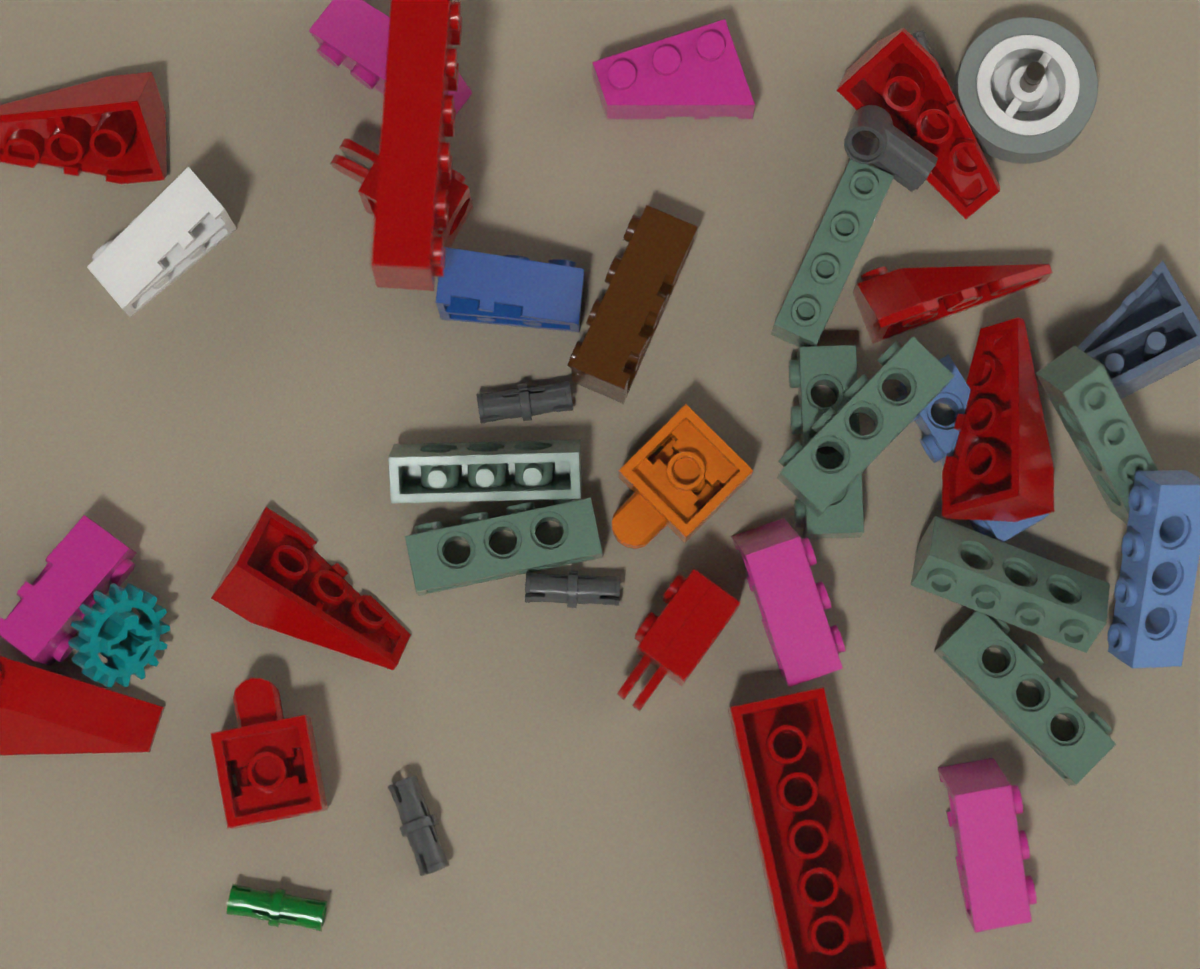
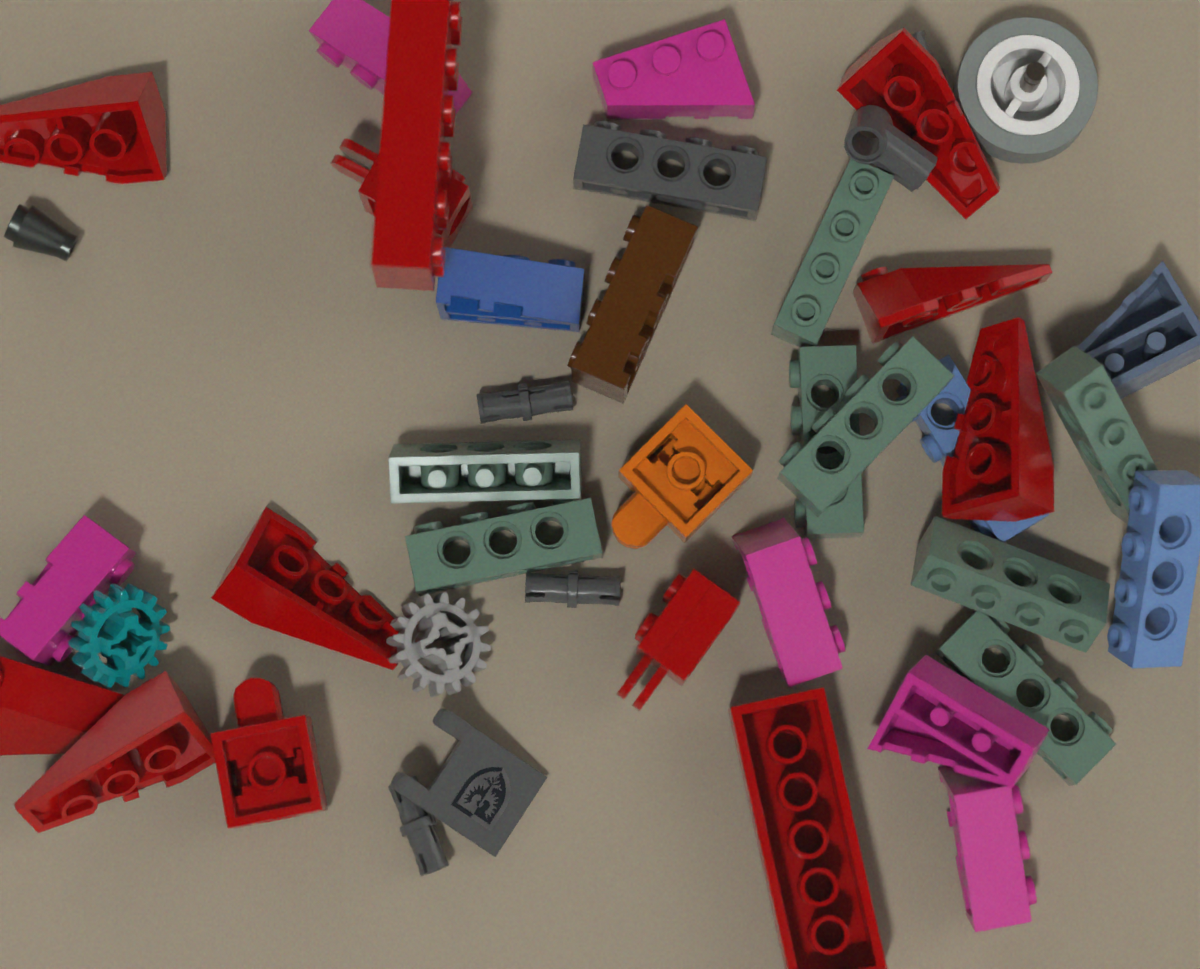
white wedge [87,166,237,317] -> none
green pin [227,884,327,931] -> none
none -> pearl dark grey cone [4,204,78,261]
none -> red wedge [14,671,215,833]
none -> light grey gear [386,592,491,697]
none -> dark grey flag [390,708,547,857]
none -> dark grey brick [573,121,767,221]
none -> dark pink wedge [867,655,1050,787]

